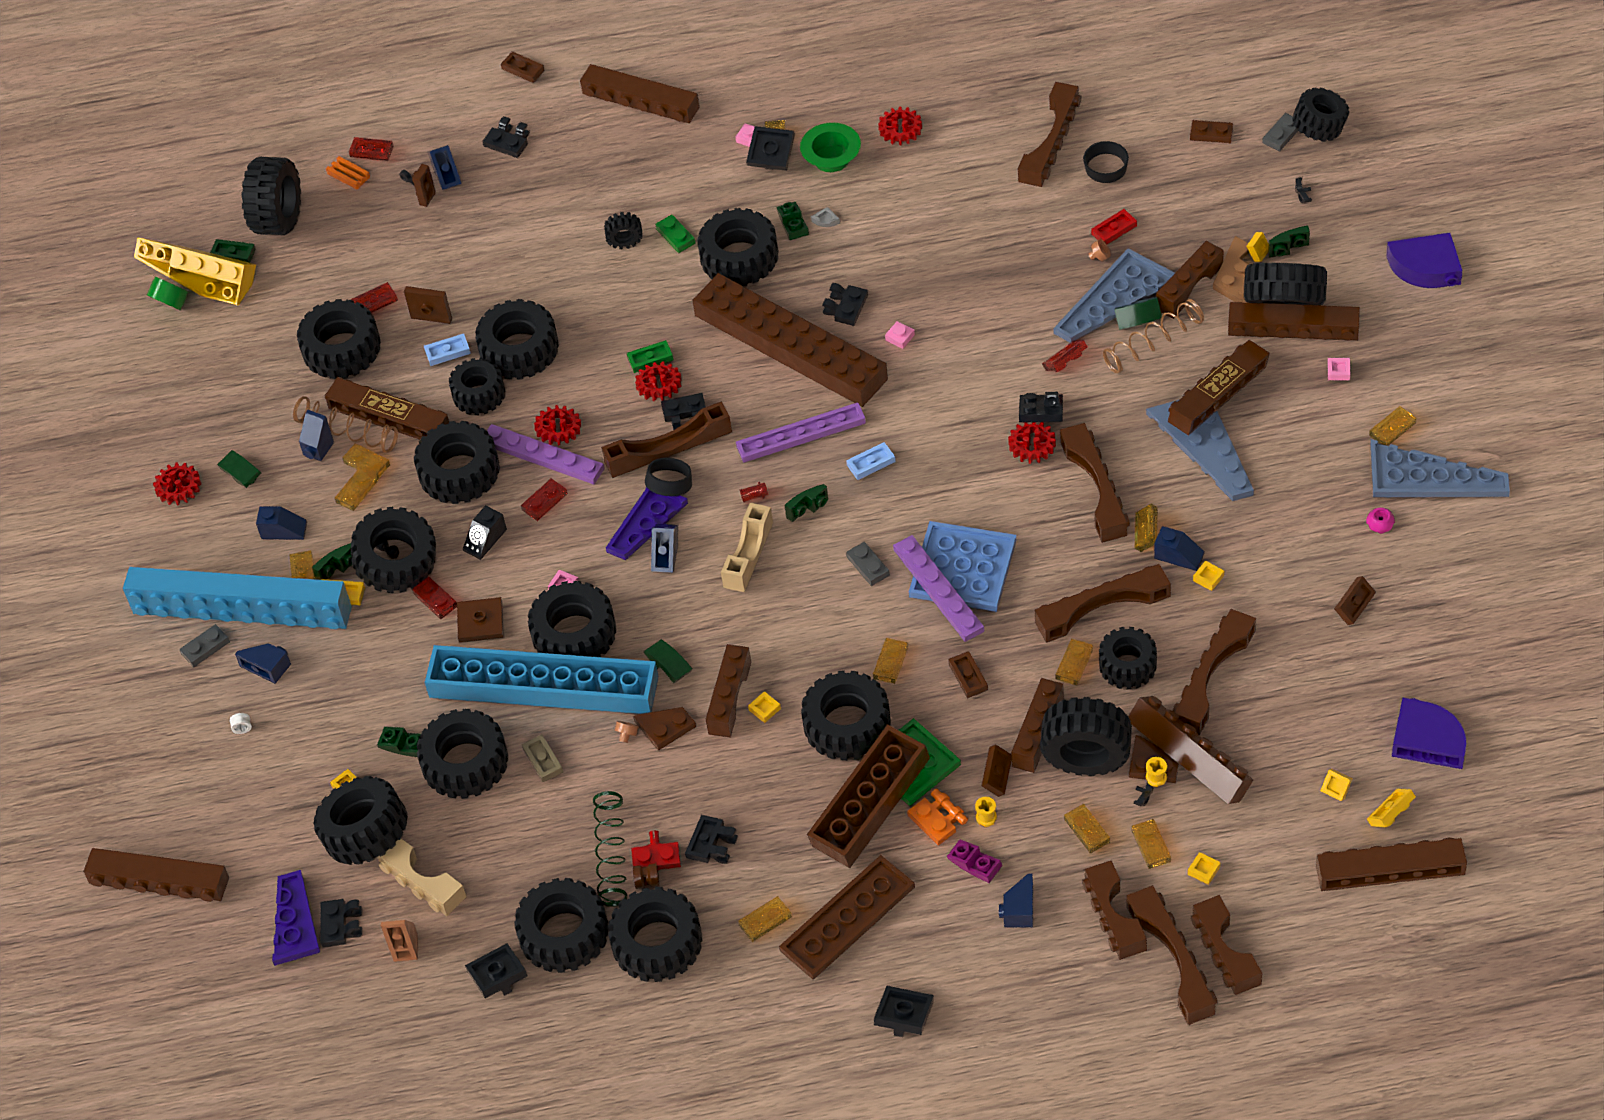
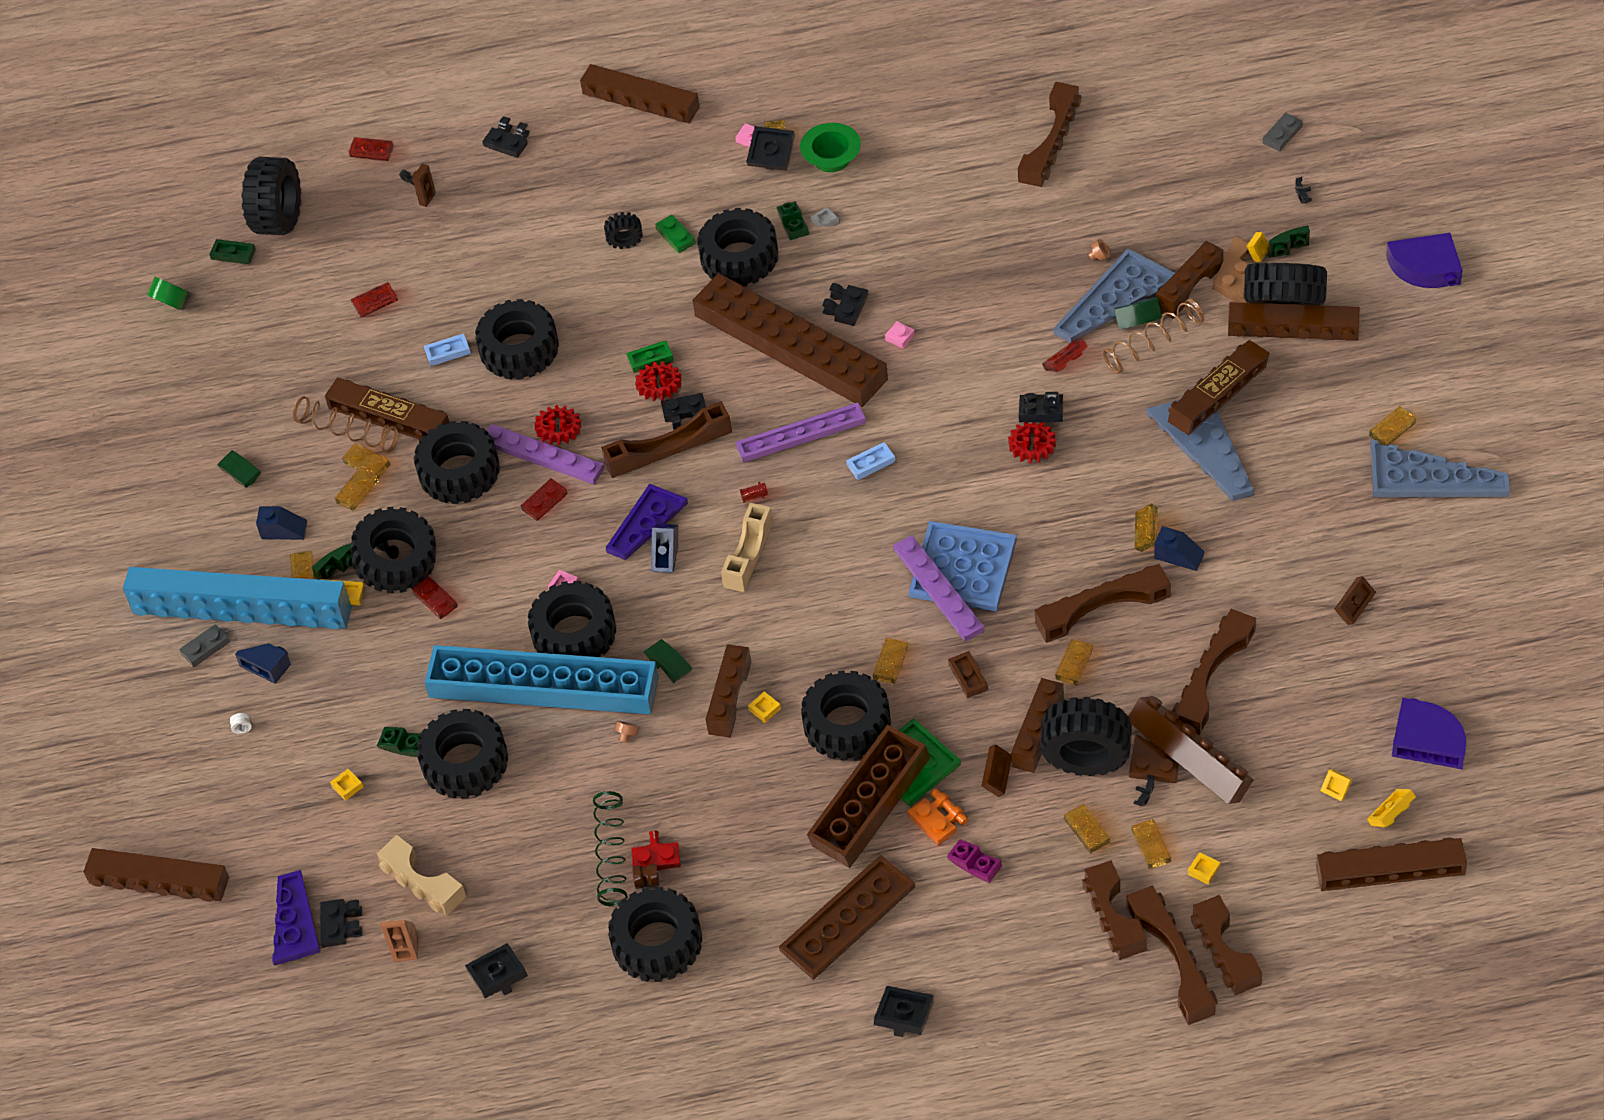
yellow wedge [134,237,256,305] -> none
red gear [153,462,202,505] -> none
black tyre [297,299,381,379] -> none
dark blue slope [299,410,334,461] -> none
black tyre [313,776,408,865] -> none
orange tile [326,156,370,190] -> none
reddish brown plate [404,286,452,324] -> none
dark blue slope [427,145,462,190] -> none
black tyre [449,358,505,415] -> none
reddish brown plate [457,597,503,643] -> none
black slope [463,505,507,560] -> none
reddish brown plate [501,51,545,83] -> none
black tyre [514,878,609,973] -> none
dark tan plate [522,735,563,782] -> none
reddish brown wing [633,707,696,751] -> none
black tyre [645,458,692,496] -> none
black plate [685,815,738,864] -> none
clear yellow plate [738,896,792,942] -> none
dark green slope [784,484,828,522] -> none
dark grey plate [846,542,890,586] -> none
red gear [878,106,922,145] -> none
yellow bush [975,796,997,827] -> none
dark blue slope [999,873,1033,928] -> none
reddish brown arch [1060,423,1130,543] -> none
black tyre [1083,141,1129,183] -> none
red plate [1091,209,1137,245] -> none
black tyre [1099,626,1157,690] -> none
yellow bush [1146,757,1167,787] -> none
reddish brown plate [1190,120,1233,143] -> none
yellow plate [1193,560,1225,591] -> none
black tyre [1292,87,1349,142] -> none
bright pink plate [1327,358,1350,380] -> none
dark pink plate [1366,507,1395,534] -> none

